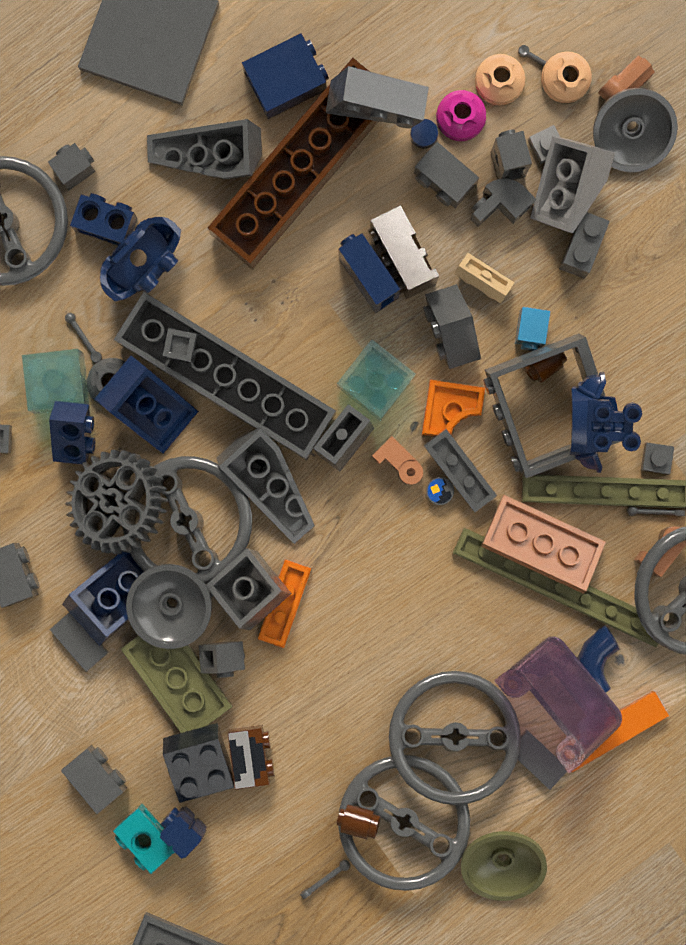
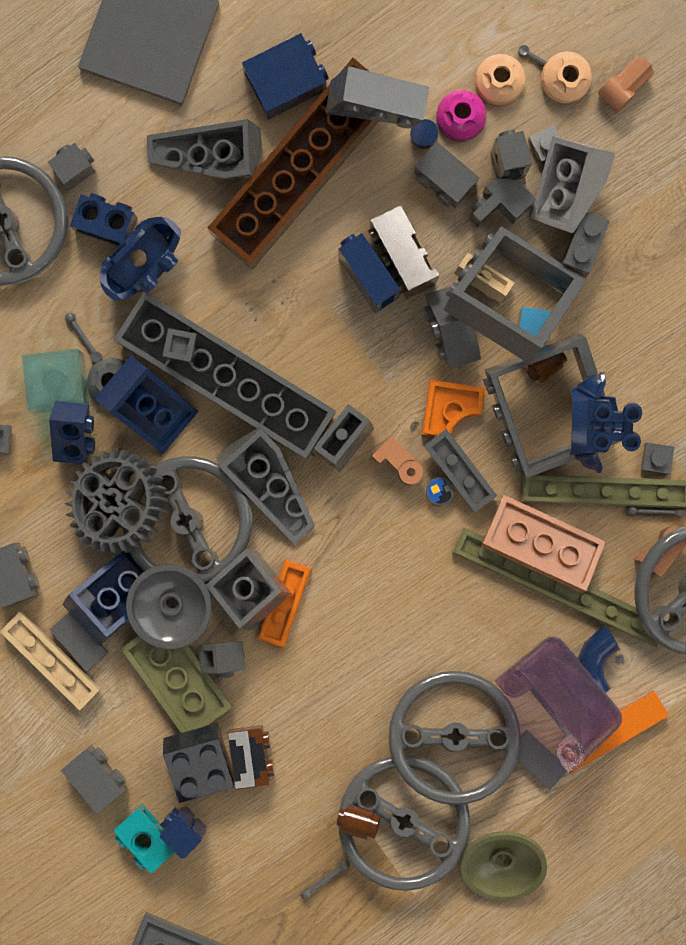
clear light blue brick [337,339,416,421] -> none
dark grey dish [593,88,678,172] -> none
none -> tan plate [0,611,101,711]
none -> dark grey window [444,226,587,365]

